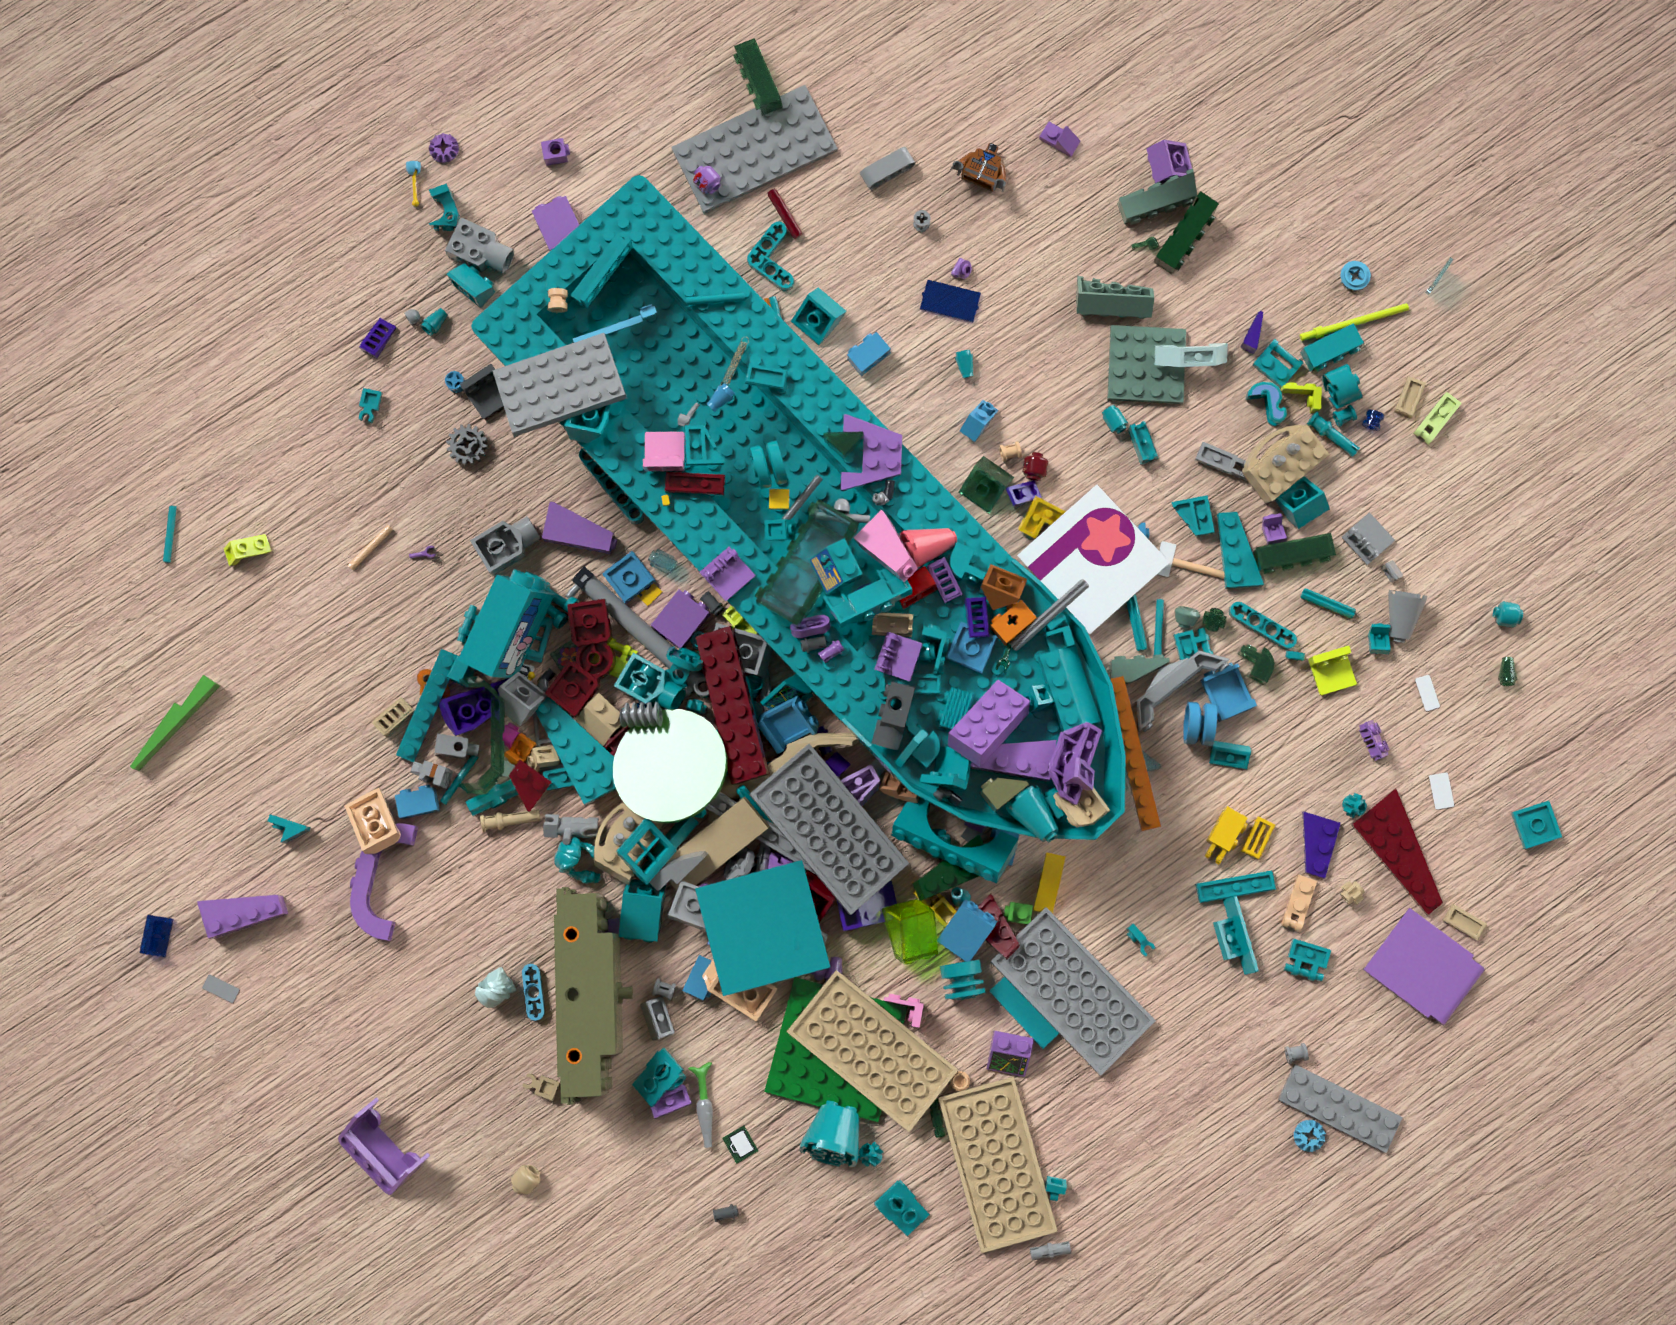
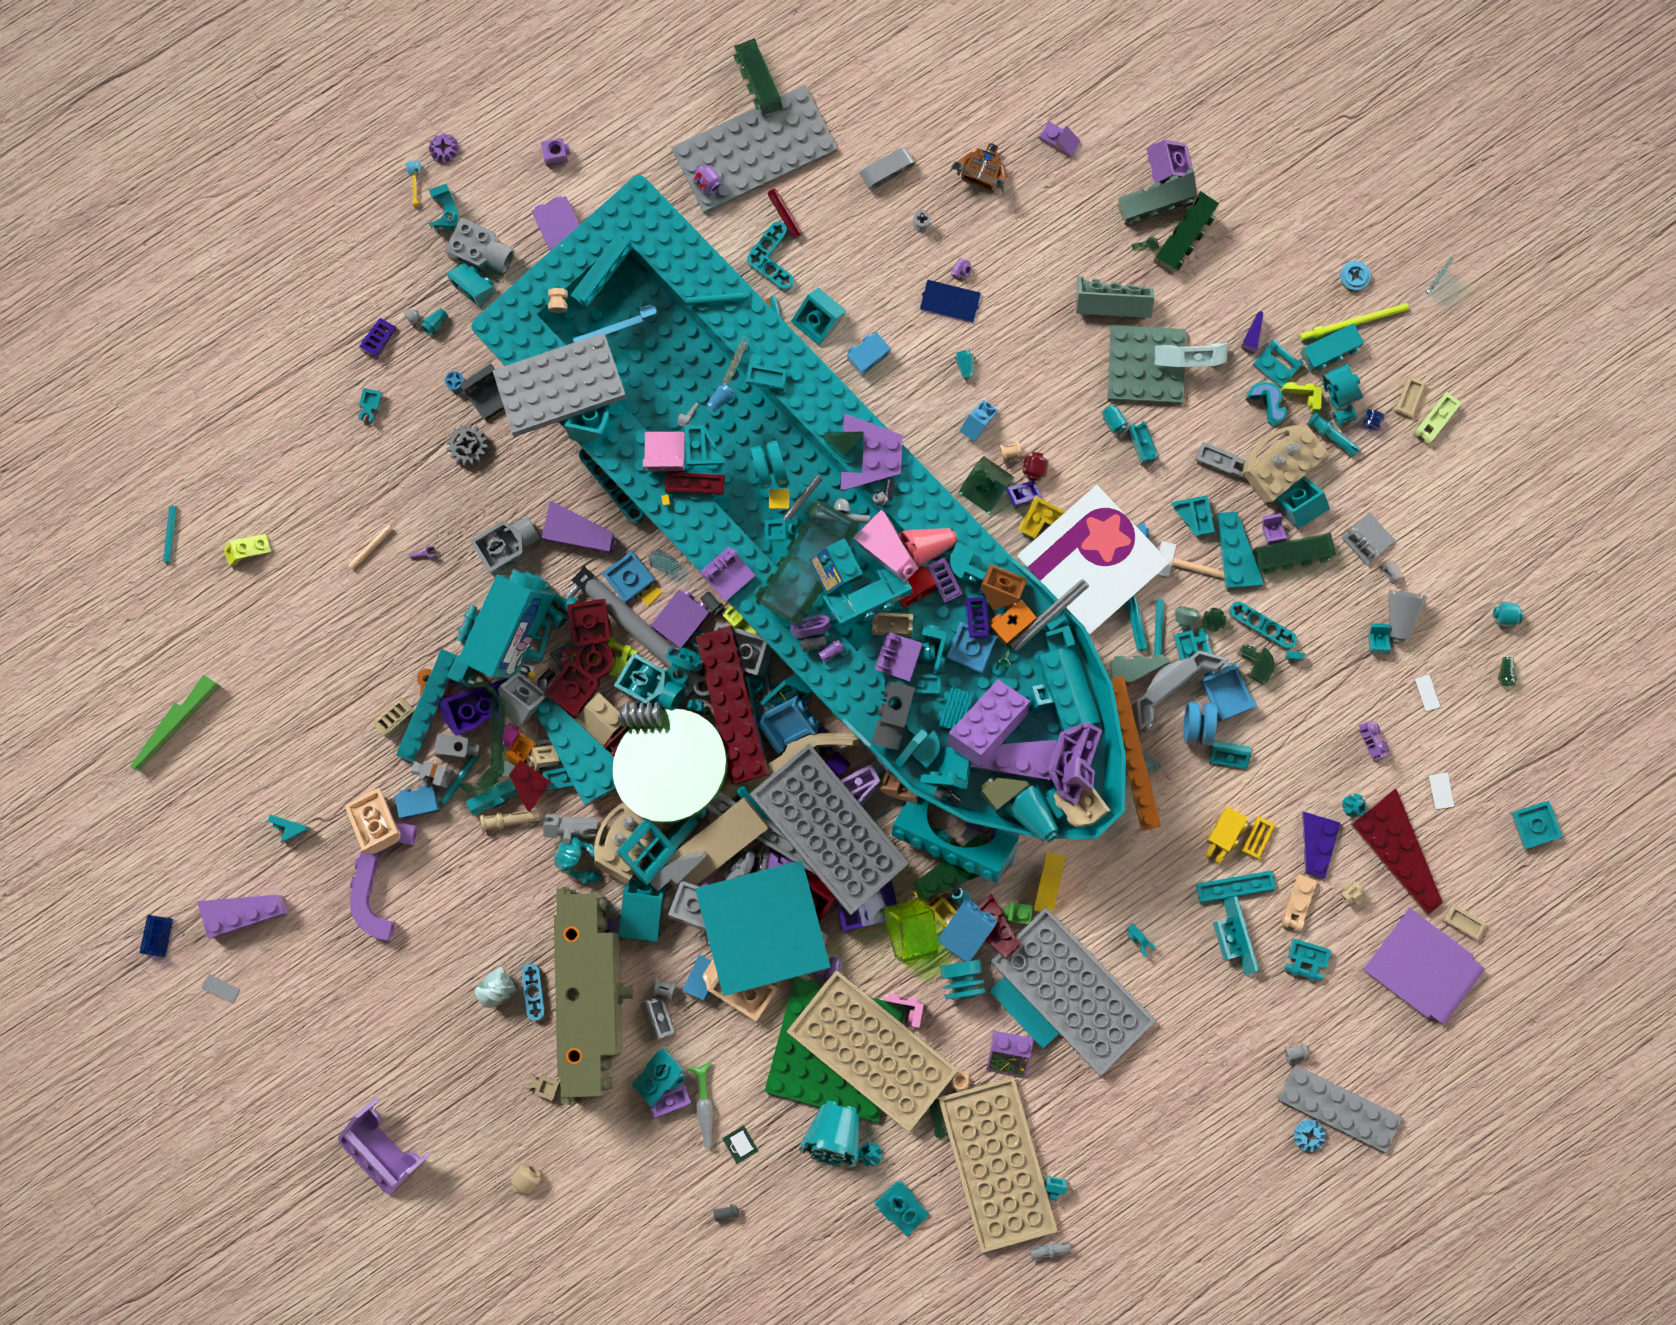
teal axle [1300,588,1356,619] -> none
neon yellow bracket [1308,646,1357,695] -> none

